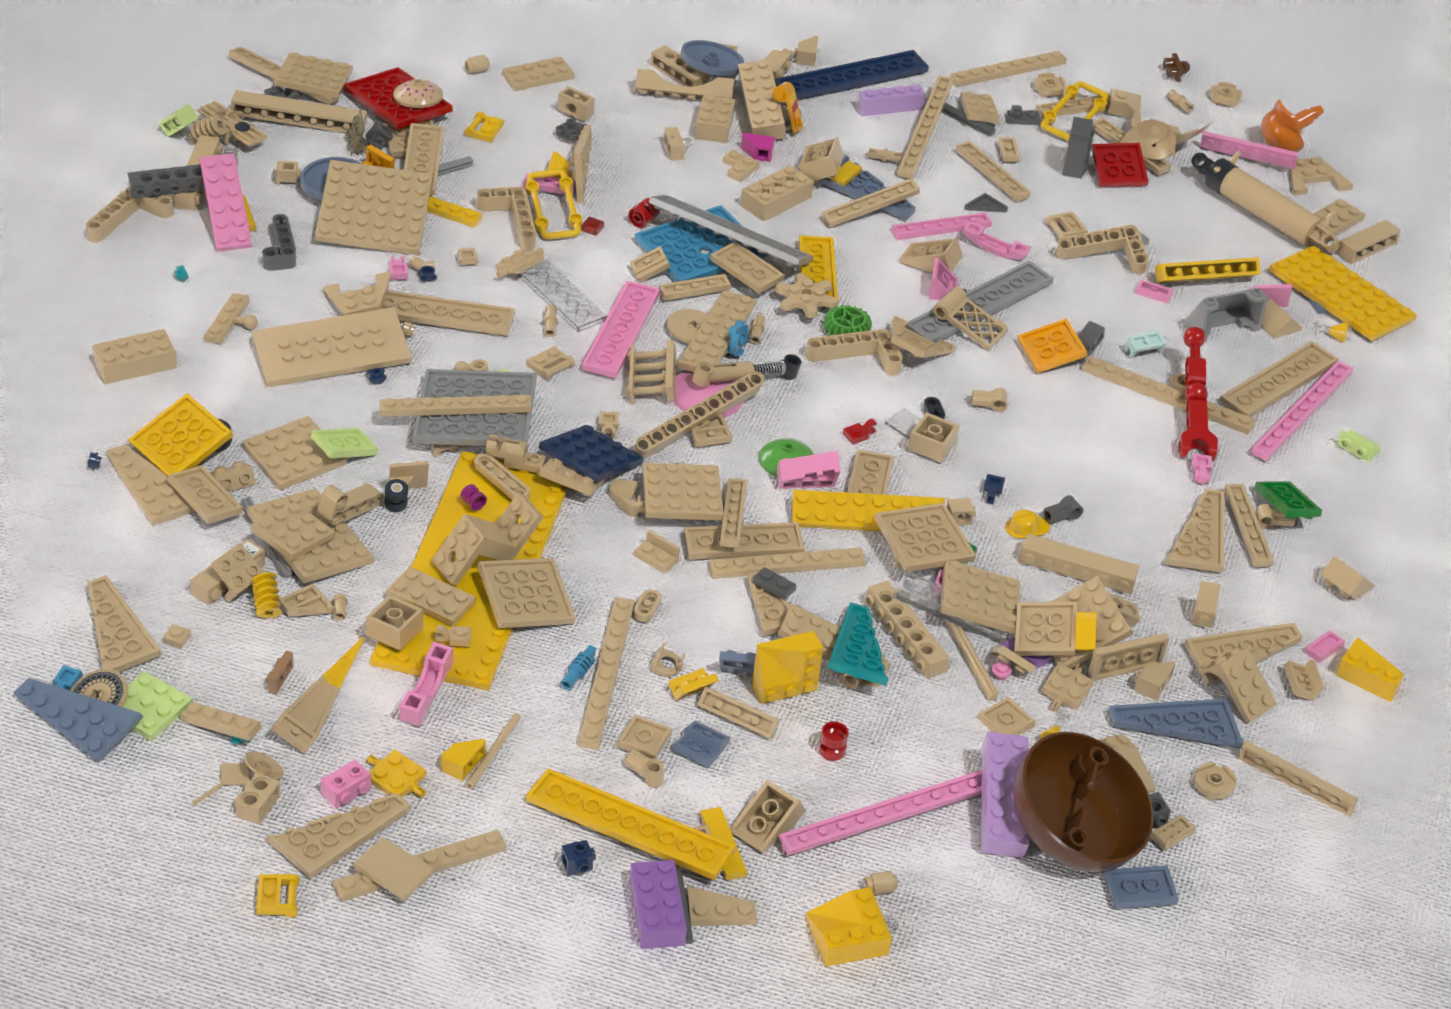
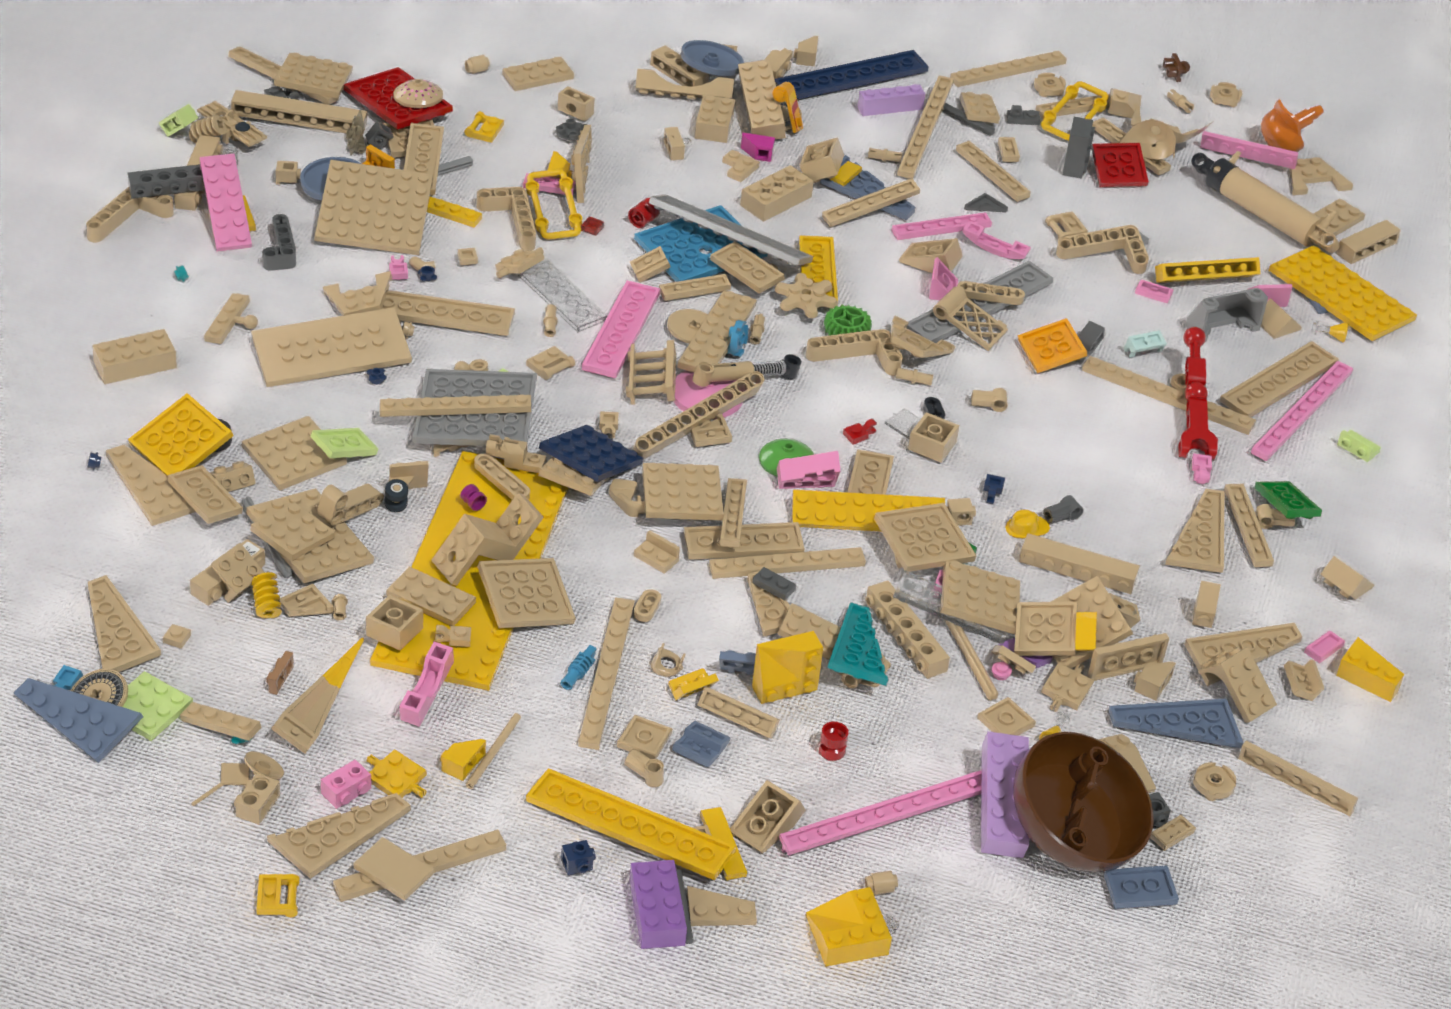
none -> tan pin [896,367,933,386]
none -> tan beam [957,281,1025,305]

